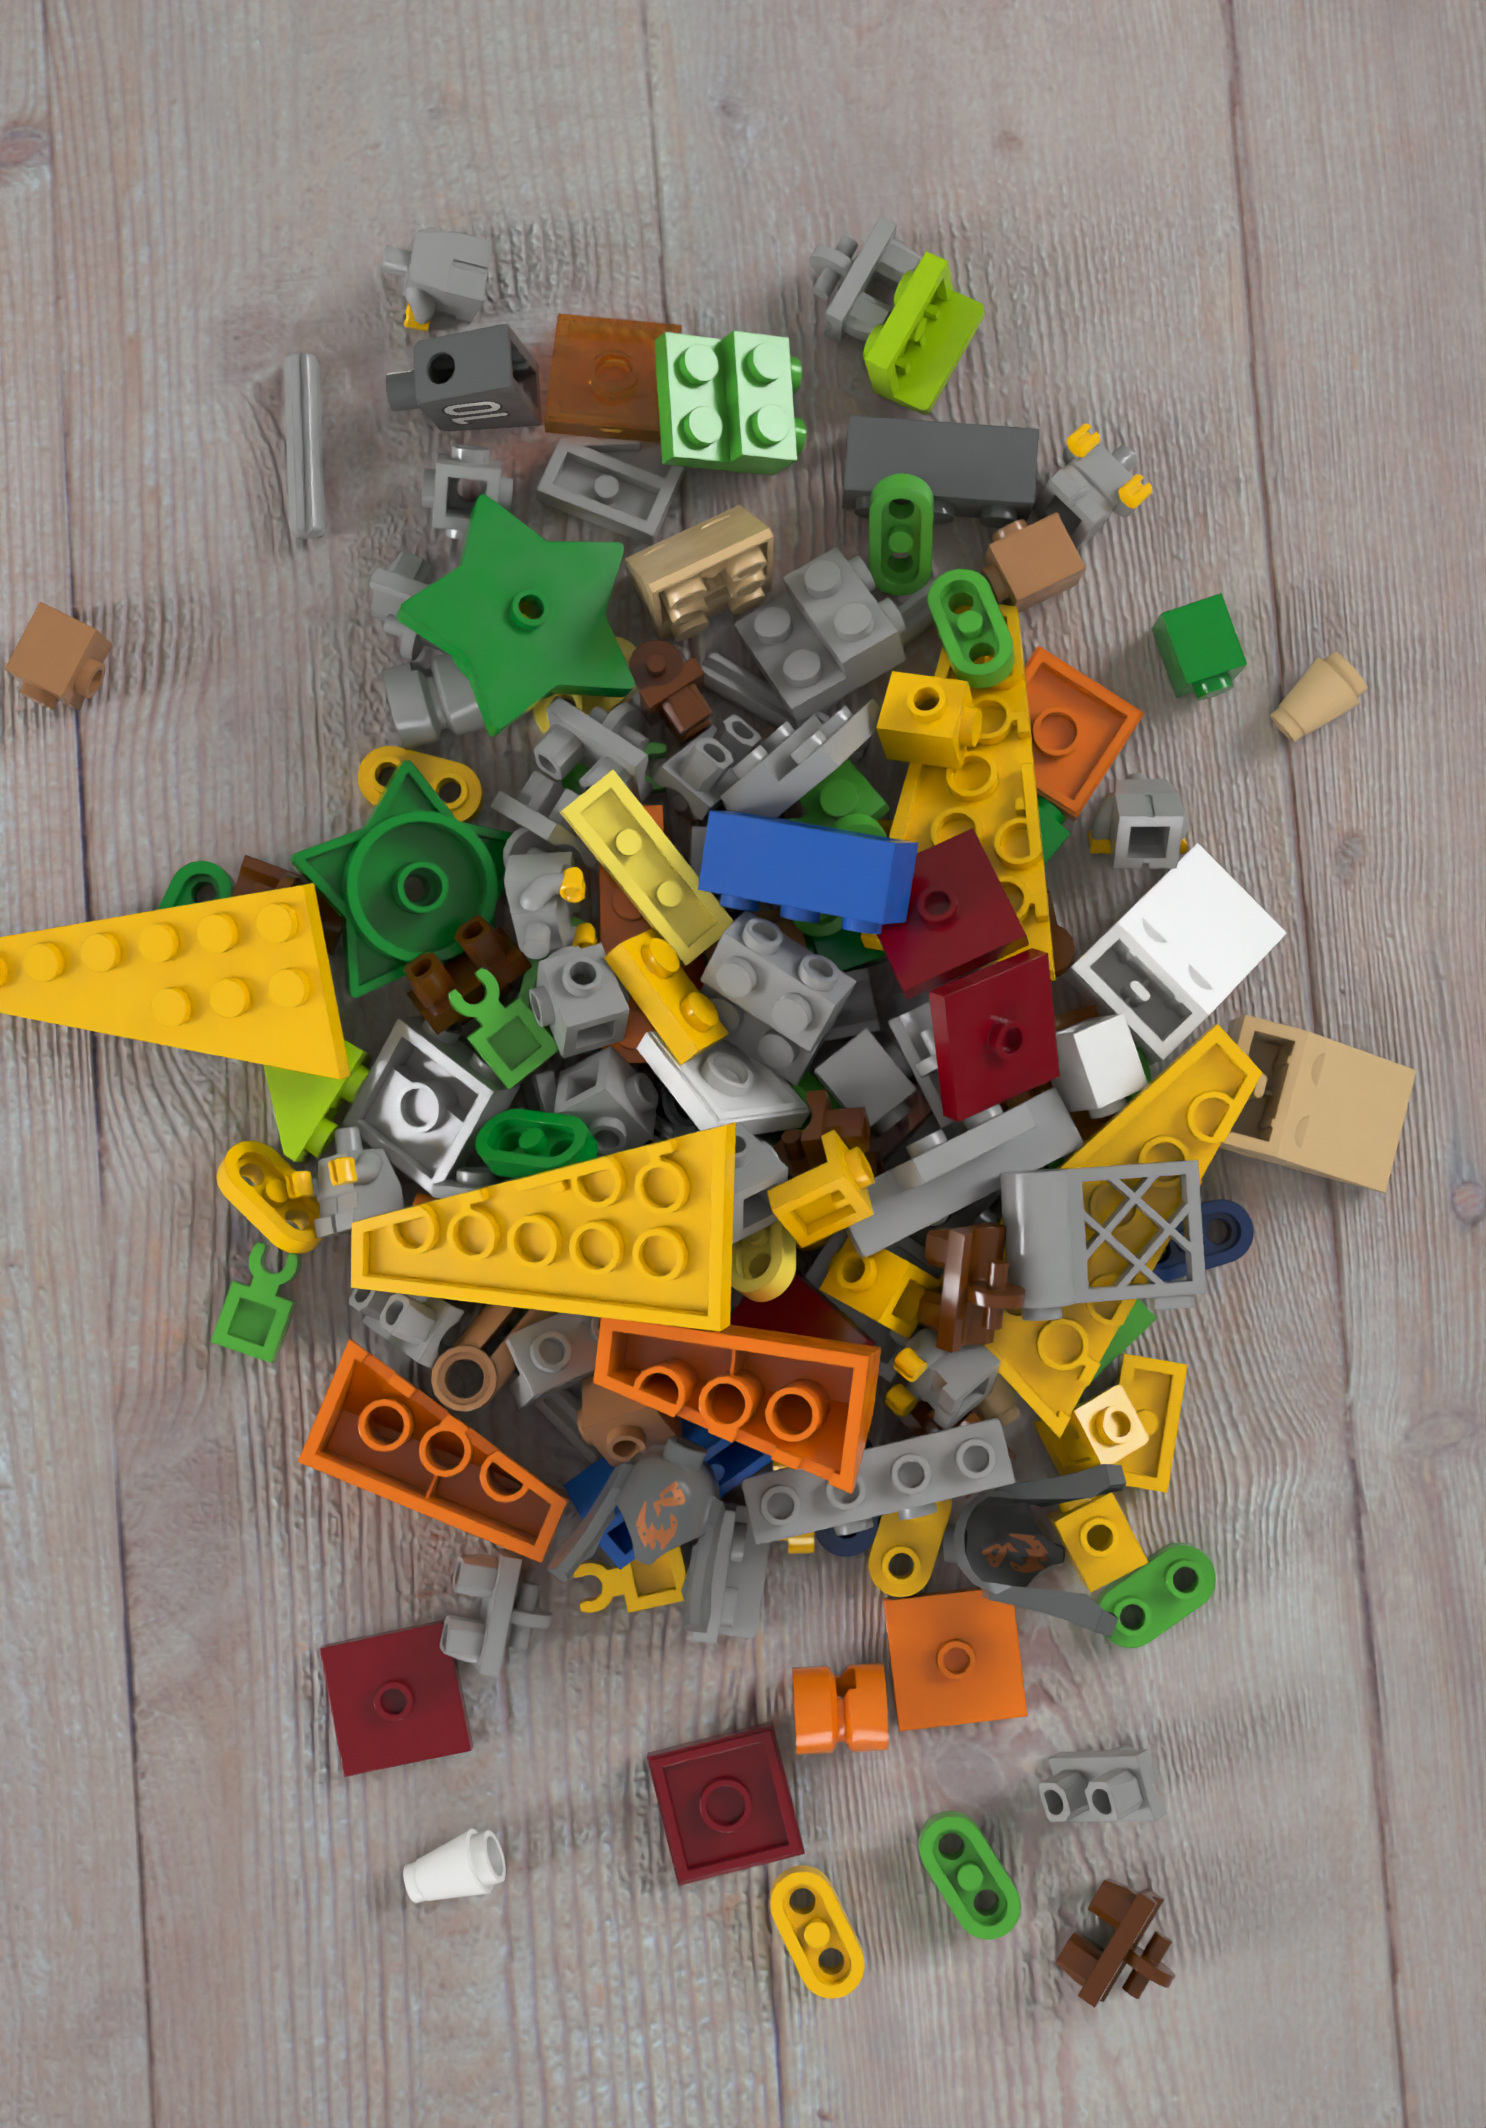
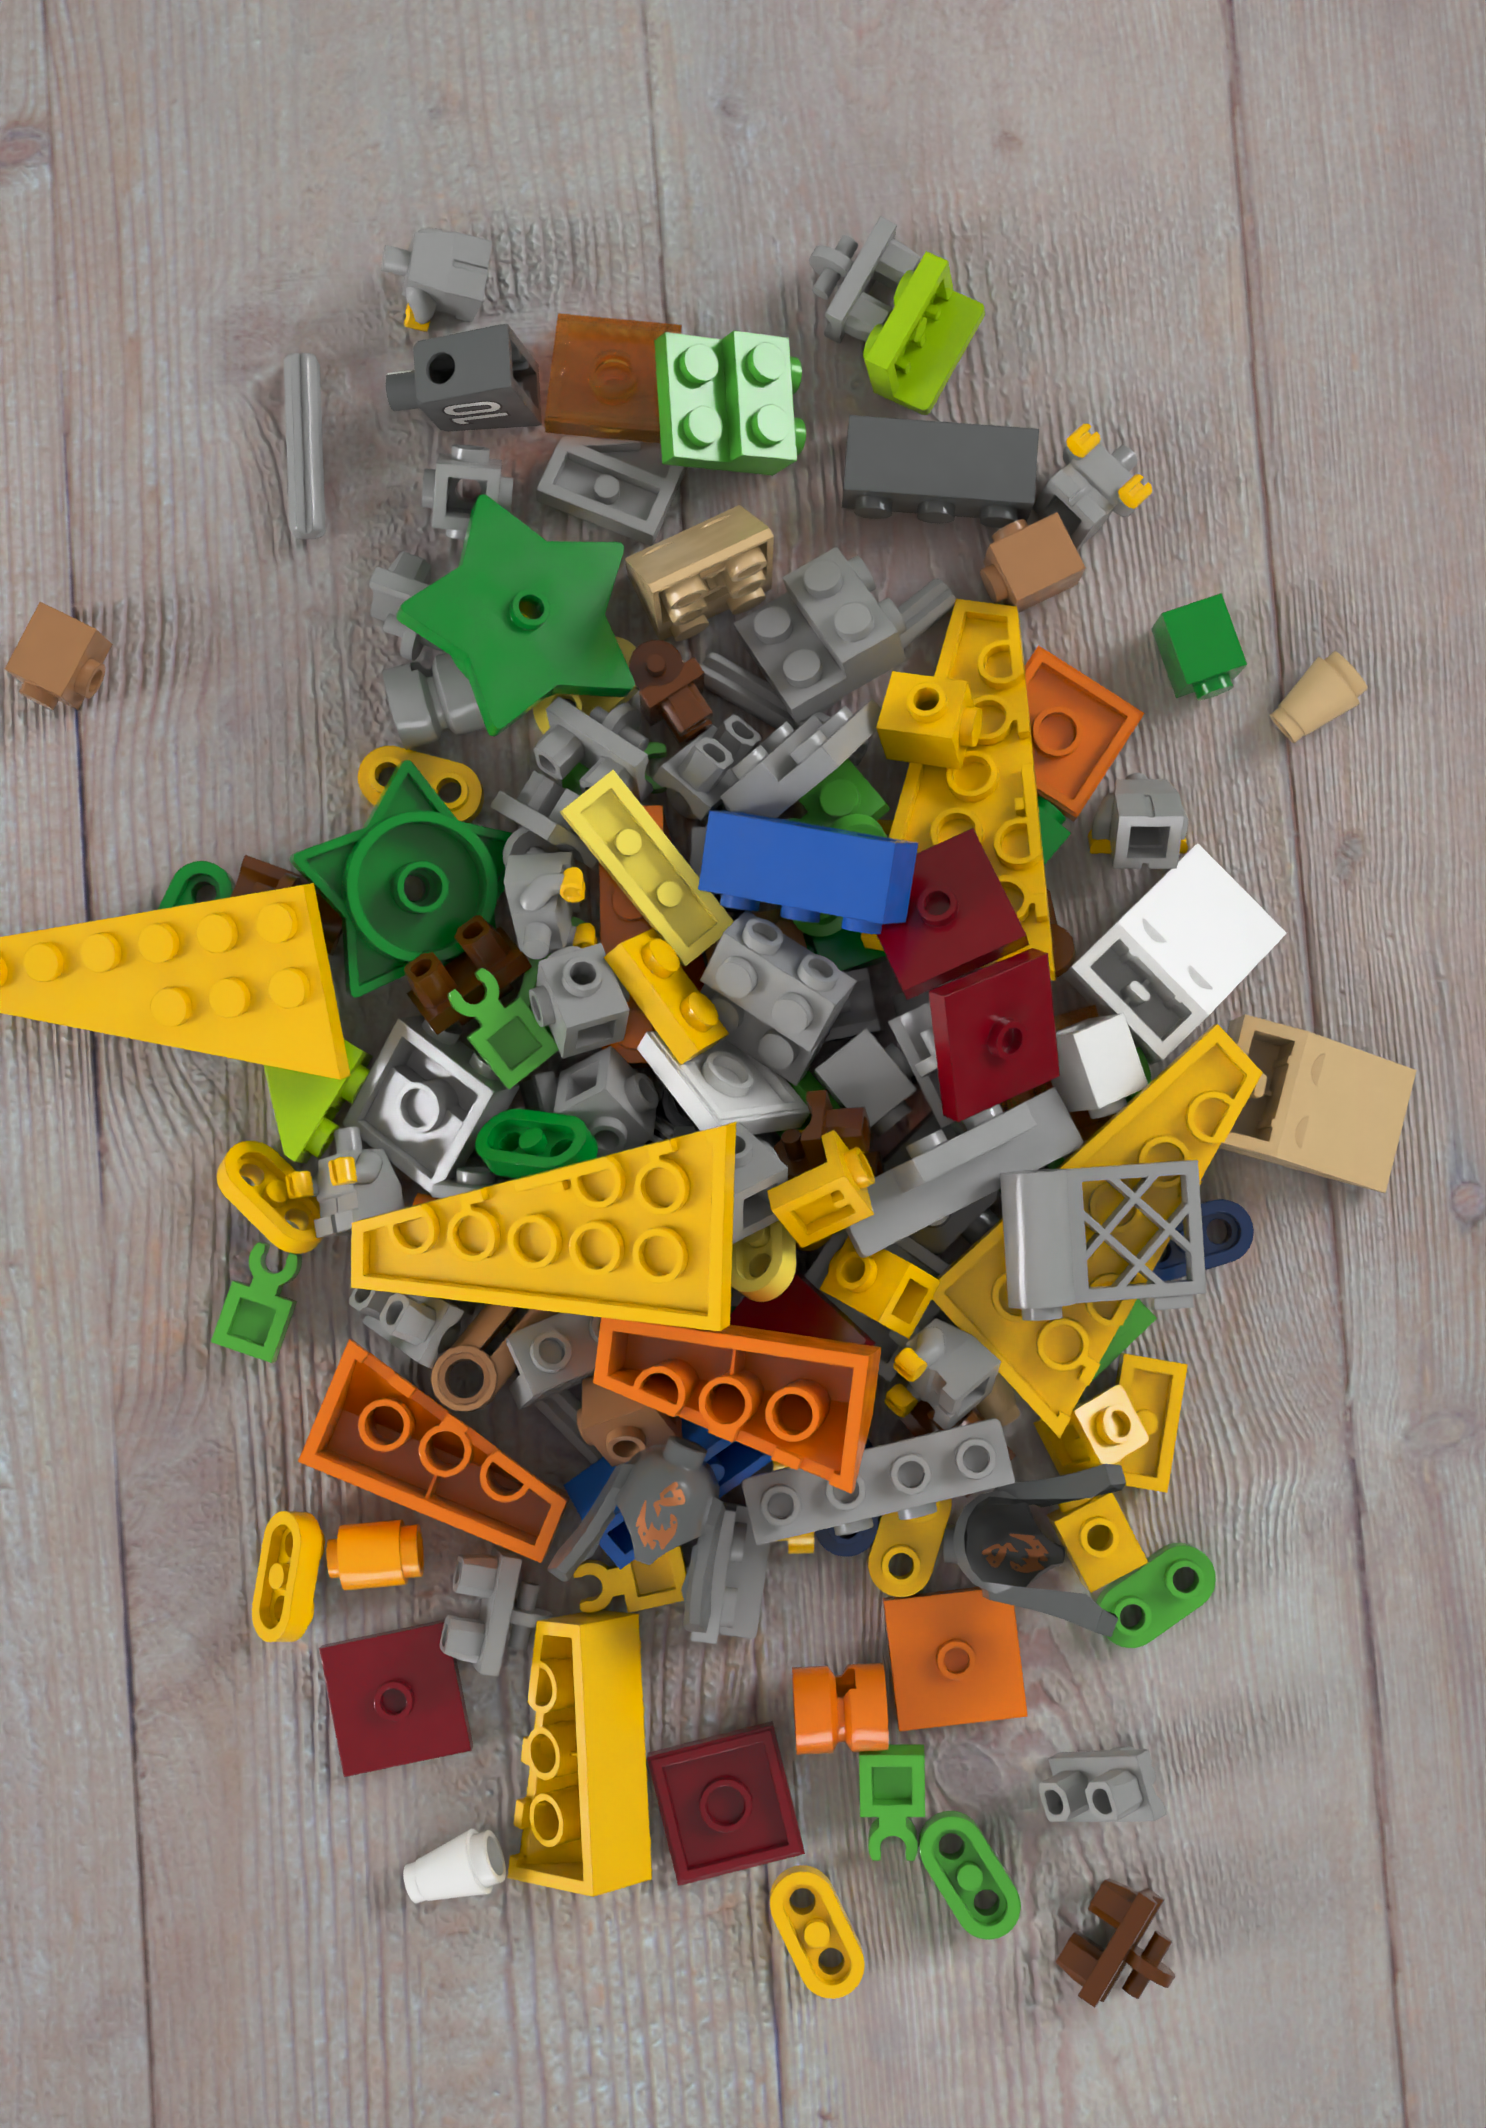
bright green plate [868,473,934,596] -> none
reddish brown hips [917,1222,1026,1353] -> none
bright green plate [928,569,1015,688] -> none
none -> yellow plate [252,1511,325,1642]
none -> light orange brick [326,1519,424,1591]
none -> yellow wedge [507,1610,652,1897]
none -> bright green plate [859,1744,925,1861]

